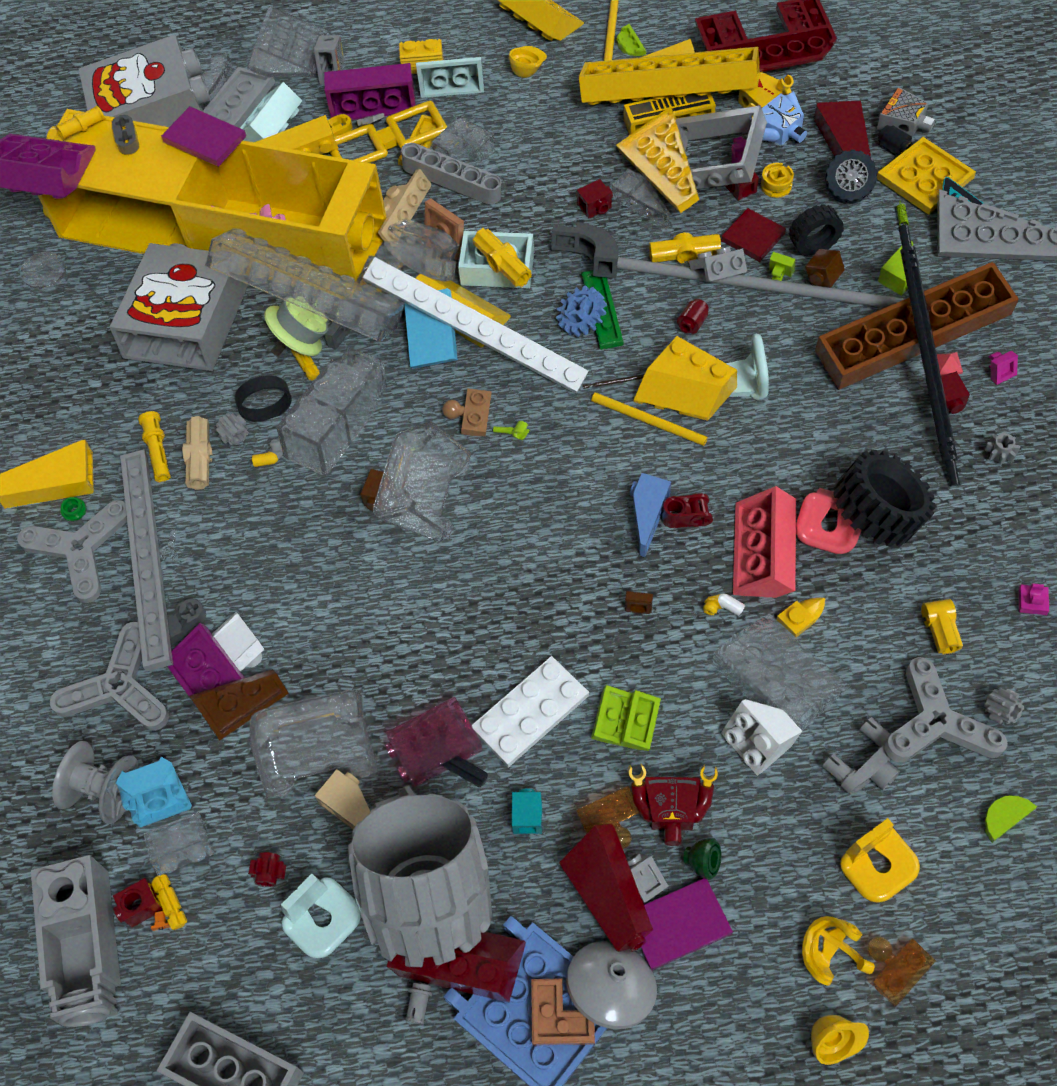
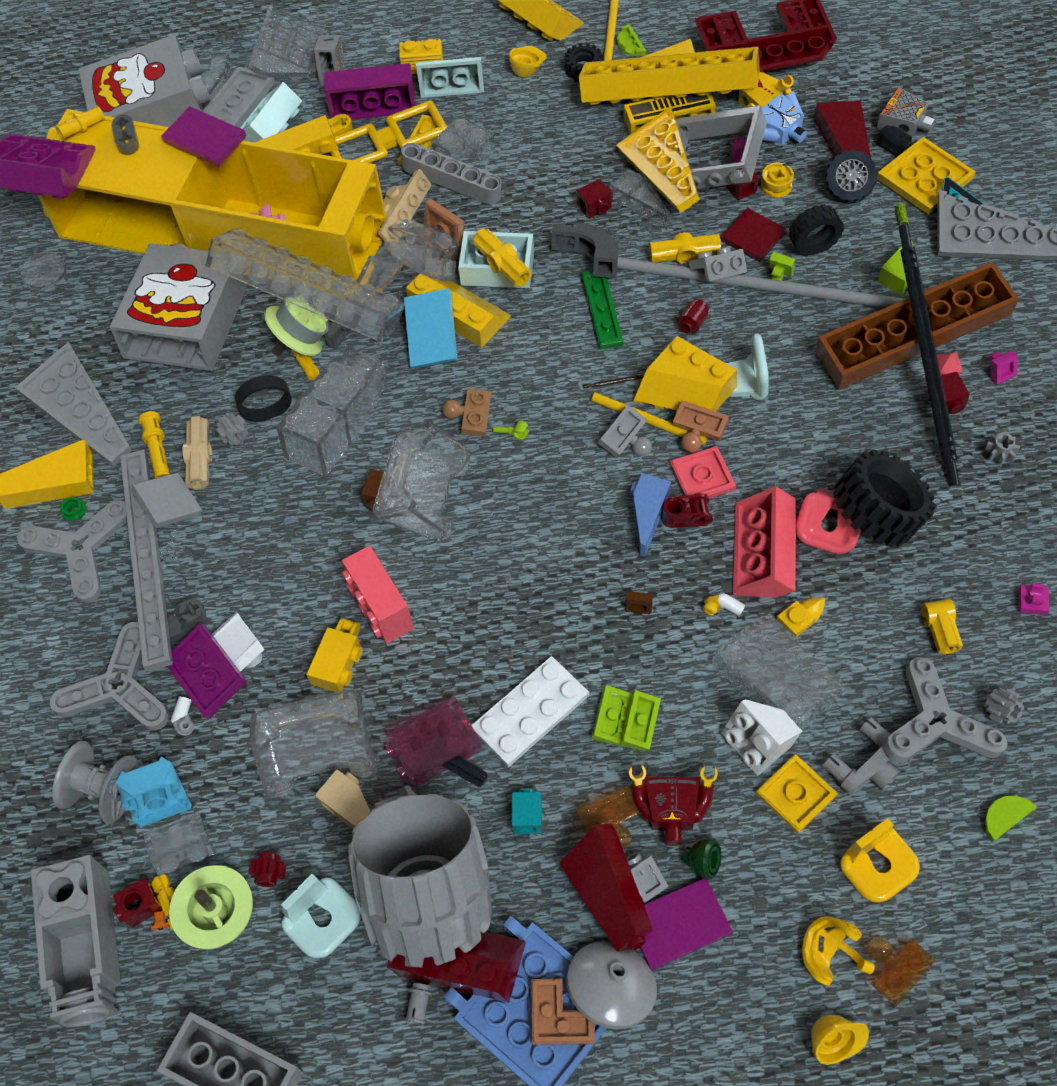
reddish brown wing [189,669,289,741] -> none
yellow arm [252,439,285,467] -> none
light grey piece [356,113,385,126] -> none
white plate [363,257,588,393] -> none
medium blue gear [556,286,607,337] -> none
reddish brown brick [805,249,845,288] -> none
none -> light grey wing [15,341,132,467]
none -> light grey tile [131,473,202,529]
none -> yellowish green piece [169,865,253,950]
none -> arm [171,696,194,736]
none -> yellow brick [306,618,363,694]
none -> coral brick [341,545,414,644]
none -> black tyre [564,43,603,81]
none -> light grey plate [598,405,652,458]
none -> coral tile [670,446,736,502]
none -> nougat plate [673,400,729,452]
none -> yellow tile [755,754,838,834]

